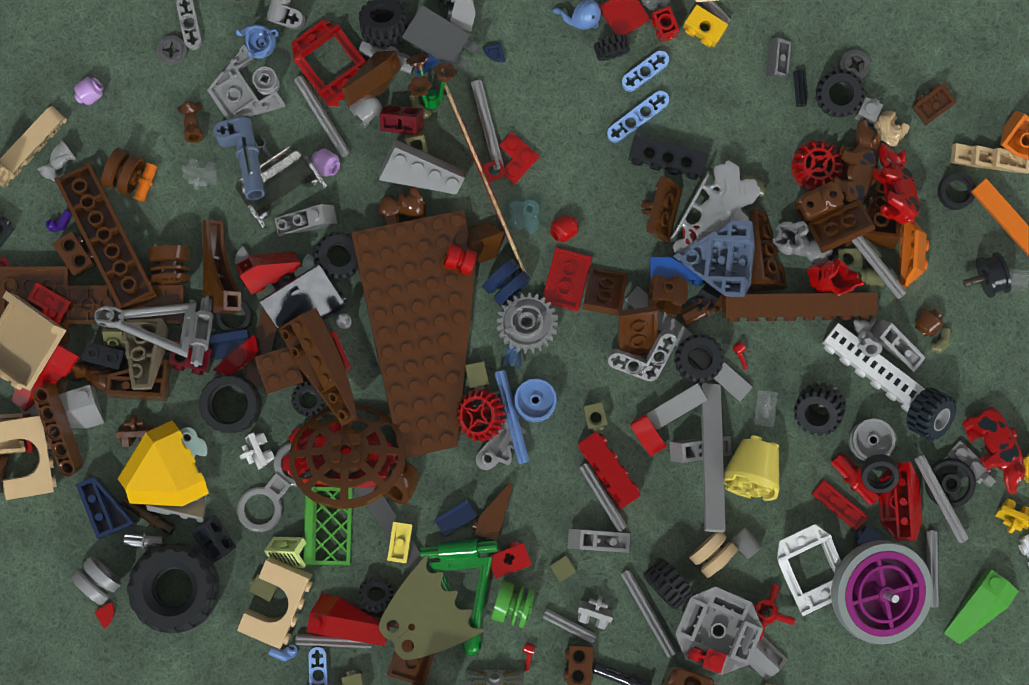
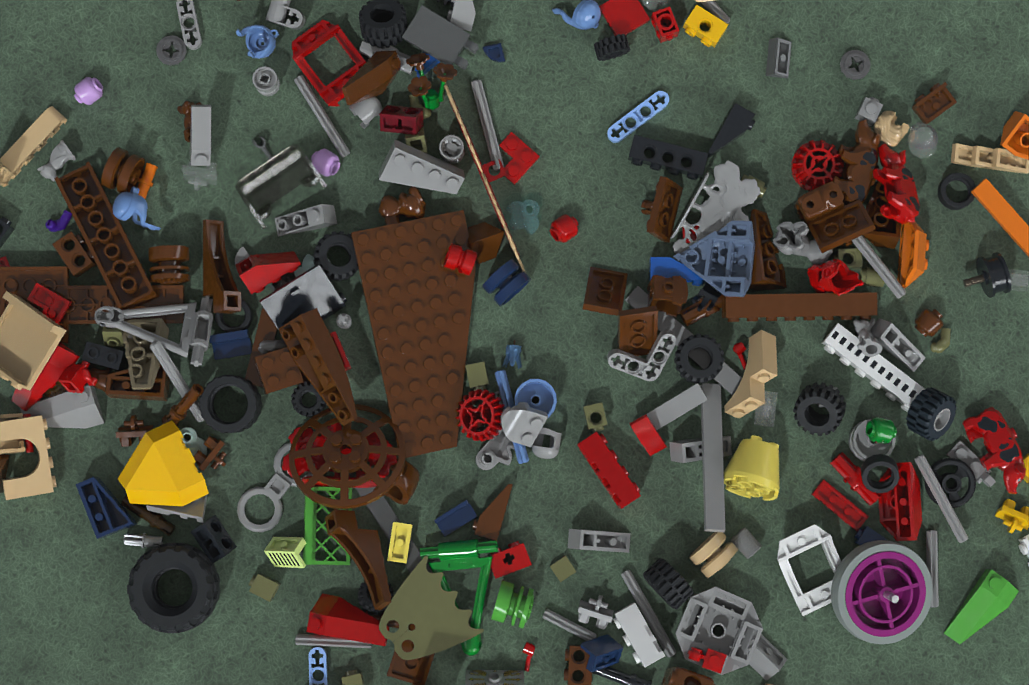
reddish brown beam [33,382,83,477] -> none
light grey wheel [71,556,122,605] -> none
red tile [94,602,115,629] -> none
dark red brick [168,341,214,376] -> none
light grey wing [207,45,286,120] -> none
sand blue piece [213,117,265,200] -> none
red piece [213,335,258,375] -> none
tan arch [237,556,313,649] -> none
white hips [240,433,274,470] -> none
medium blue arm [268,644,298,662] -> none
light grey gear [496,293,558,354] -> none
red tile [542,247,592,312] -> none
light grey axle [580,462,627,531] -> none
light blue beam [622,51,669,92] -> none
red bar [753,584,796,641] -> none
black axle [793,70,807,107] -> none
black tyre [815,69,865,118] -> none
none -> red piece [58,360,98,393]
none -> medium blue hair [113,187,161,230]
none -> light grey axle [150,340,204,422]
none -> reddish brown pin [162,384,204,427]
none -> light grey slope [189,105,211,166]
none -> reddish brown hips [193,436,227,471]
none -> light grey arm [258,339,287,354]
none -> reddish brown arch [325,509,391,610]
none -> light grey wheel [439,135,464,164]
none -> light grey slope [500,402,548,447]
none -> light grey helmet [532,427,562,459]
none -> dark blue panel [580,634,623,673]
none -> white wedge [613,602,665,667]
none -> black slope [708,103,756,157]
none -> tan arch [724,330,778,418]
none -> green head [866,417,897,444]
none -> clear hair [908,122,939,158]

